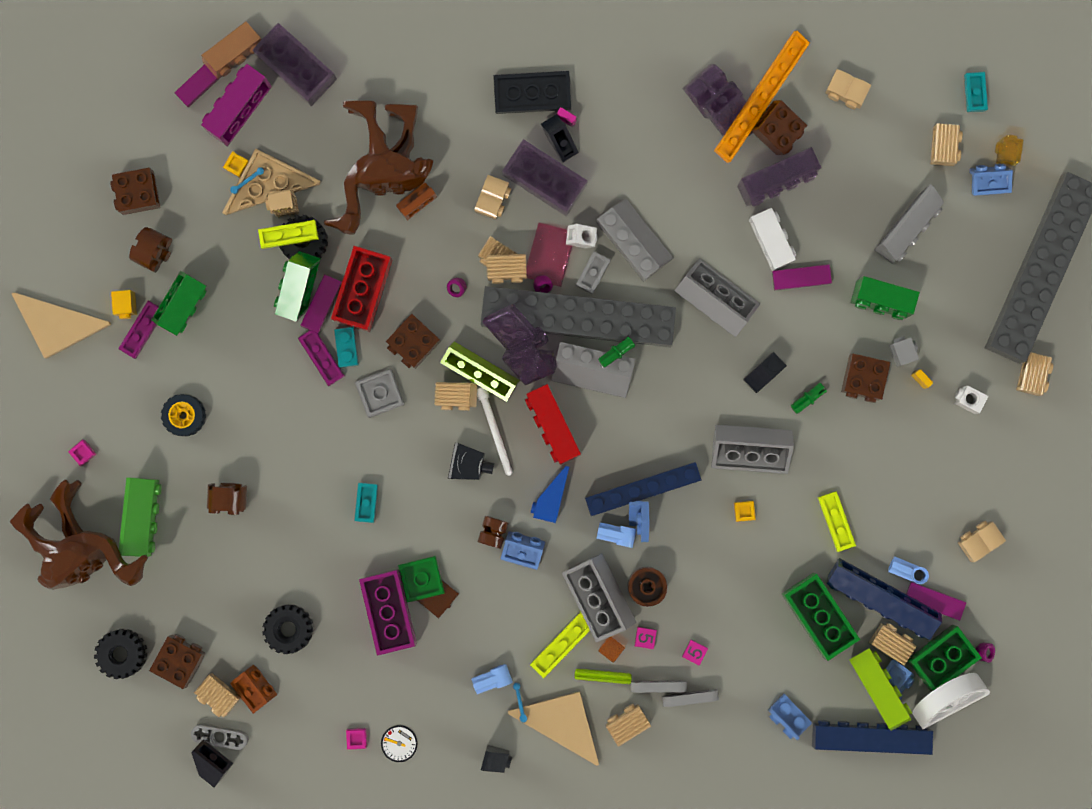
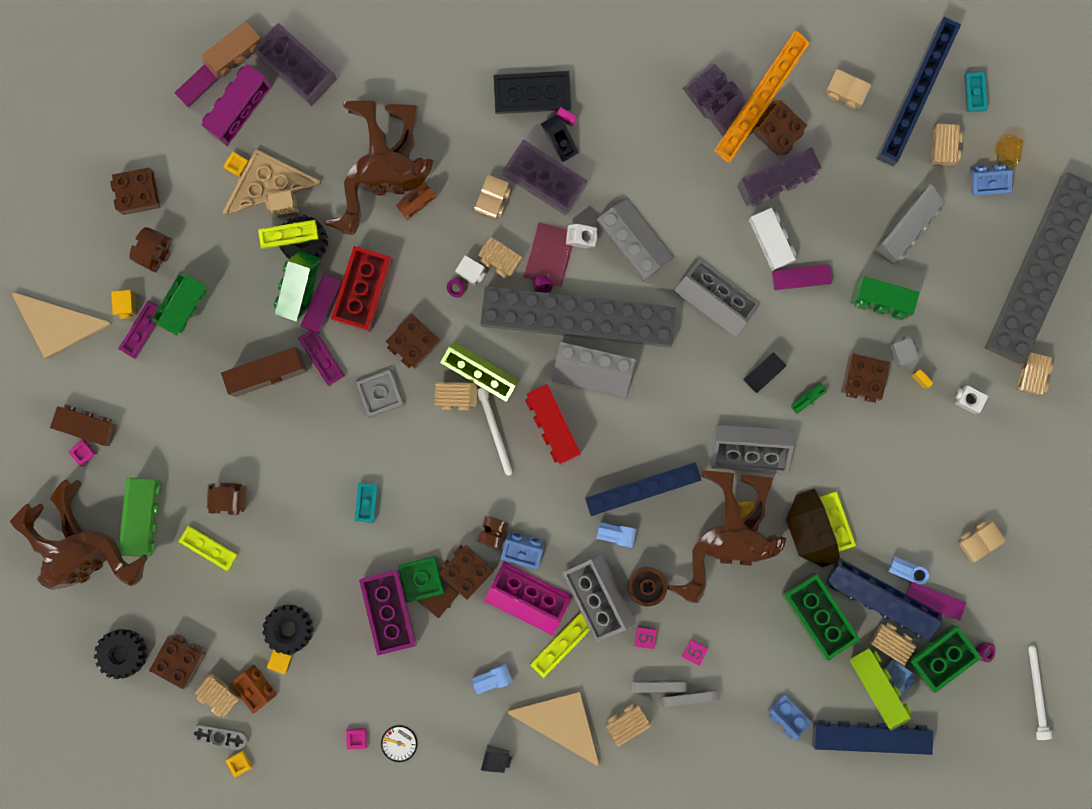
black wheel [161,394,206,437] -> none
black slope [191,739,233,788] -> none
dark azure hinge [230,167,264,194] -> none
teal plate [334,327,359,368] -> none
black torso [448,443,494,480] -> none
clear purple piece [483,304,557,385] -> none
tan brick [487,254,527,284] -> none
dark azure hinge [513,683,527,723] -> none
blue slope [531,466,569,523] -> none
lime axle [574,669,632,684] -> none
light grey plate [576,251,611,294] -> none
green axle [598,337,635,367] -> none
clear orange tile [598,636,625,663] -> none
medium blue bracket [629,501,649,542] -> none
white window [912,673,990,729] -> none
none -> reddish brown brick [50,404,117,446]
none -> neon yellow tile [178,525,239,571]
none -> reddish brown brick [221,347,308,397]
none -> yellow tile [225,750,252,778]
none -> yellow tile [267,649,292,674]
none -> reddish brown brick [439,545,494,600]
none -> white brick [455,255,486,286]
none -> dark pink slope [484,561,572,636]
none -> reddish brown animal [667,470,786,603]
none -> dark brown wedge [786,488,840,568]
none -> dark blue brick [876,17,961,167]
none -> white piece [1028,645,1053,740]

